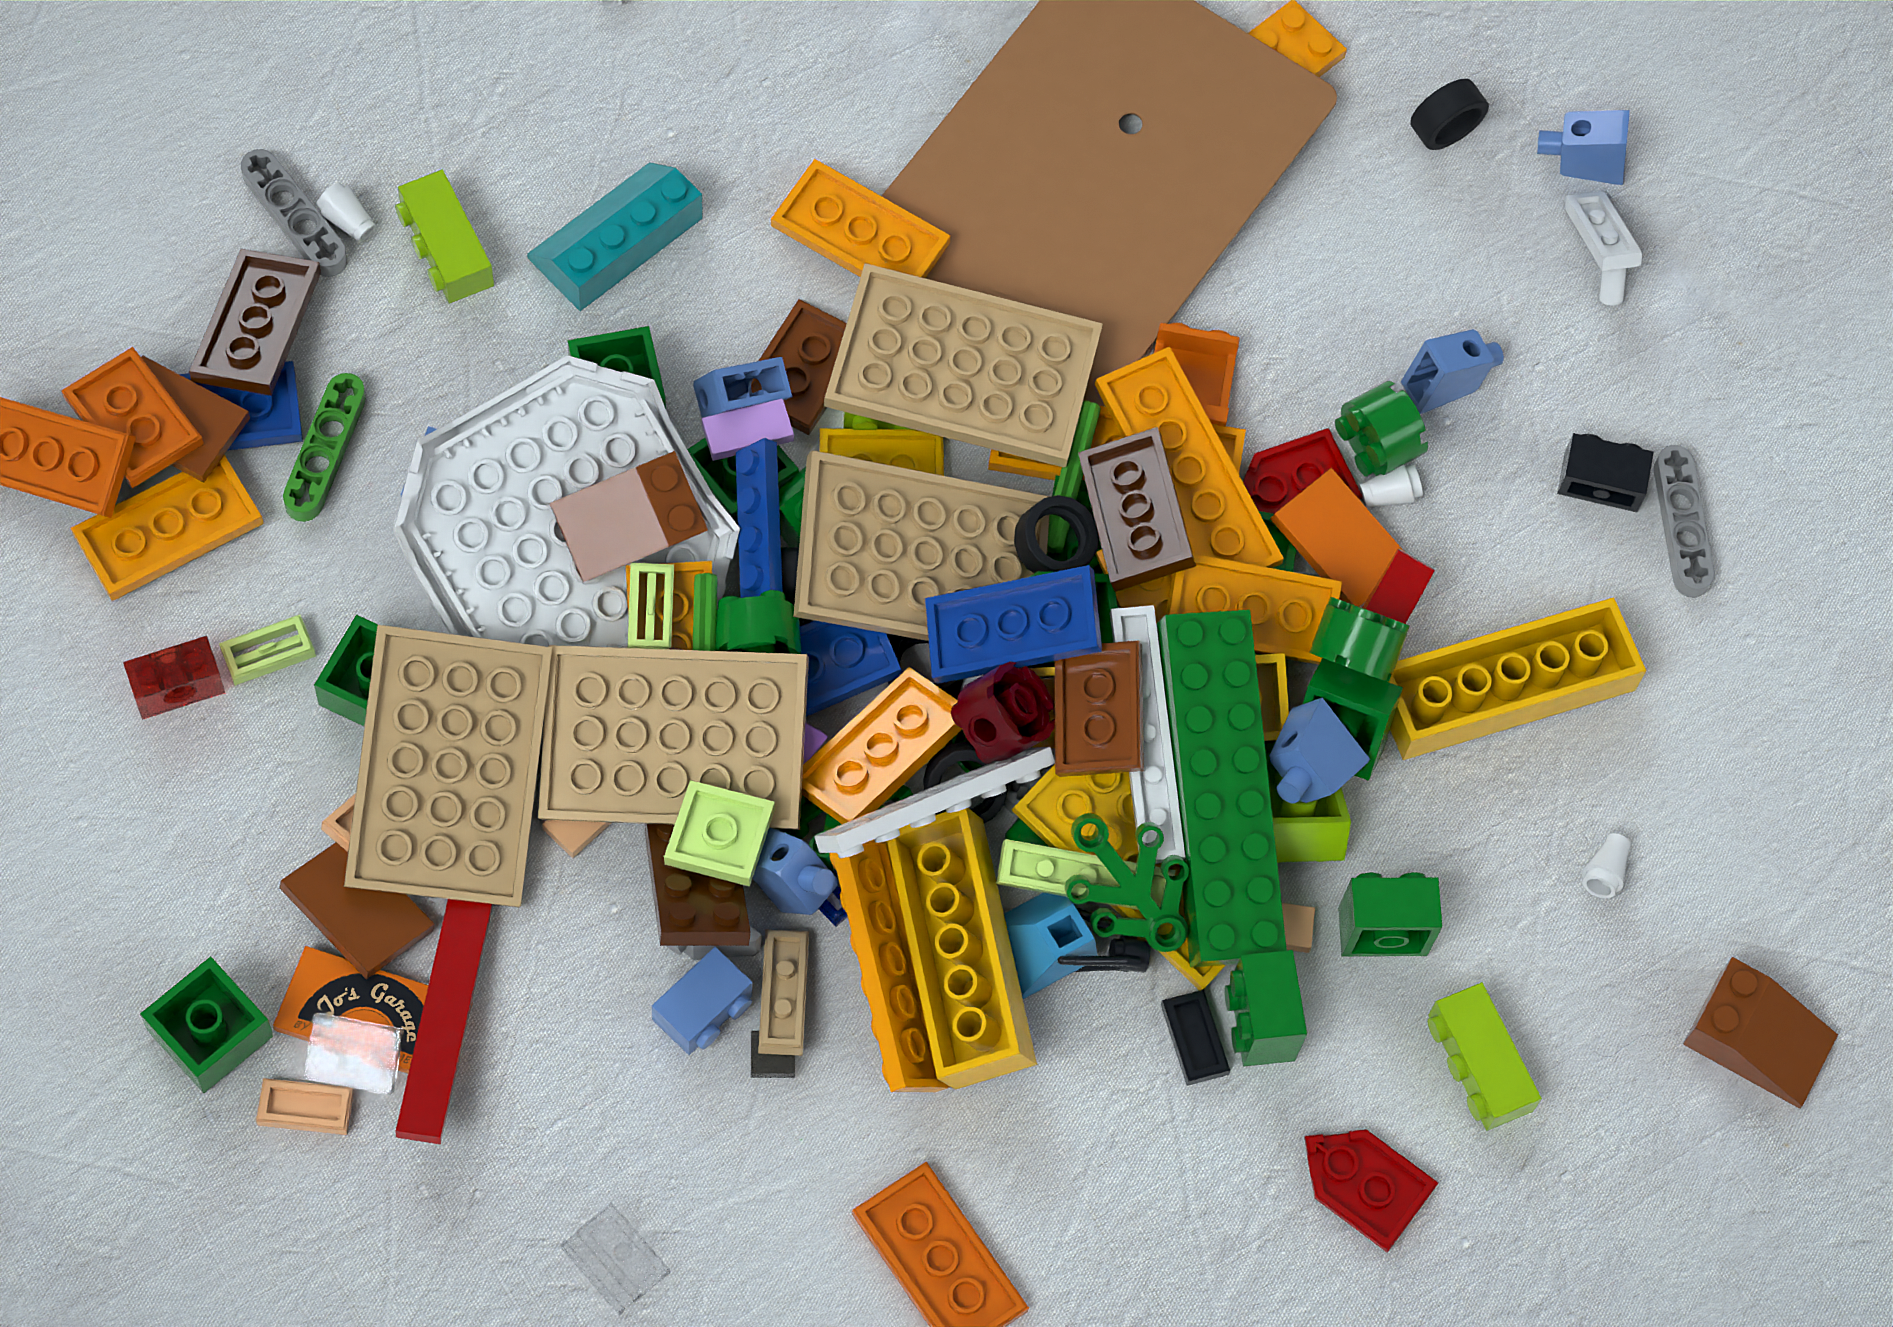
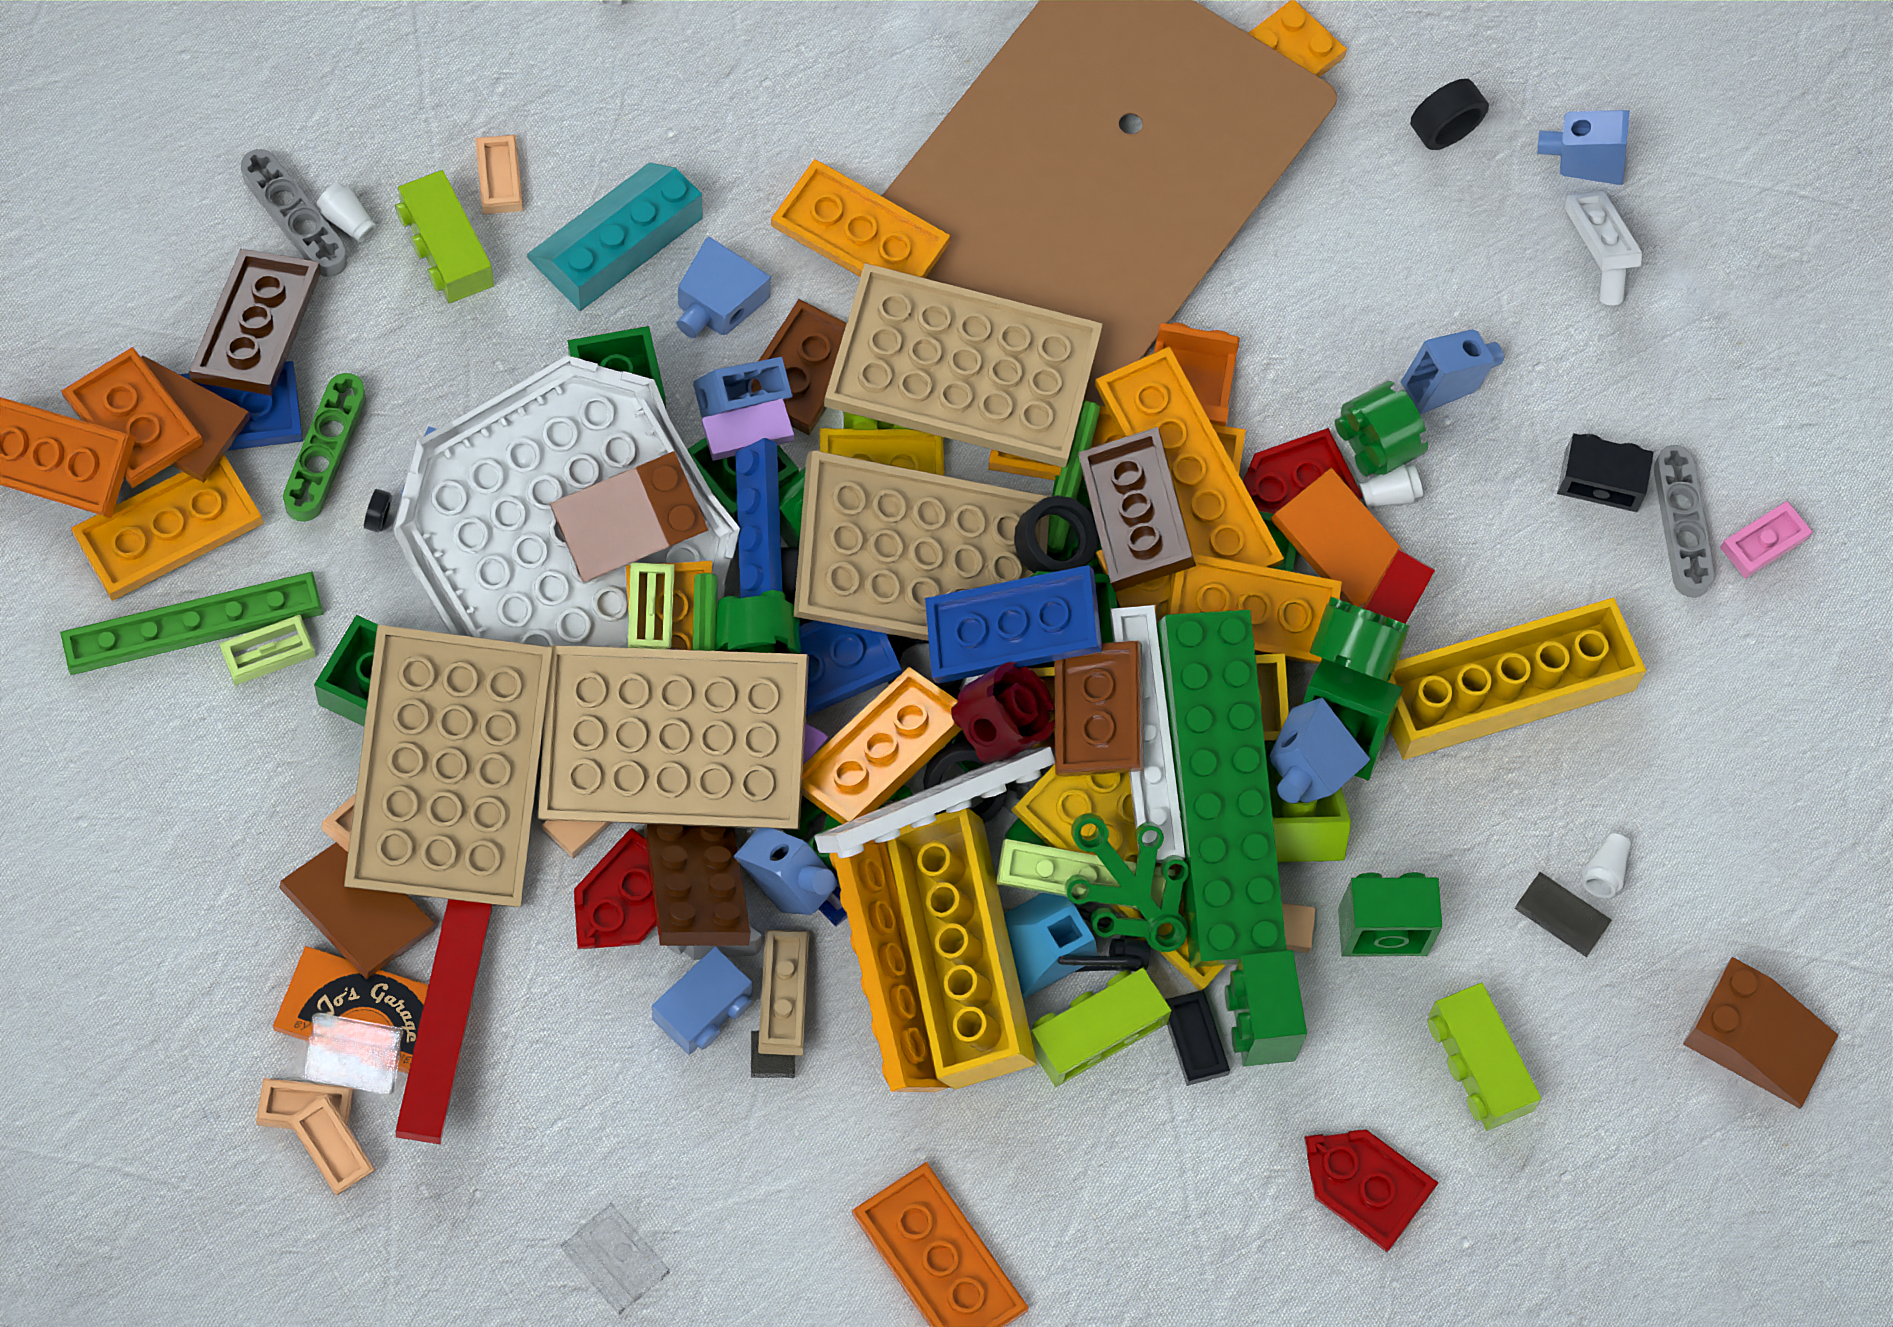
clear red brick [123,635,225,720] -> none
green brick [140,956,274,1094] -> none
yellowish green plate [664,780,775,886] -> none
none -> bright green tile [60,571,324,675]
none -> light nougat tile [287,1094,376,1195]
none -> black tile [364,488,392,533]
none -> light nougat tile [475,135,523,214]
none -> red tile [574,827,657,949]
none -> medium blue torso [676,236,771,338]
none -> lime brick [1030,967,1171,1088]
none -> clear smoke tile [1514,872,1612,958]
none -> bright pink plate [1720,501,1813,579]

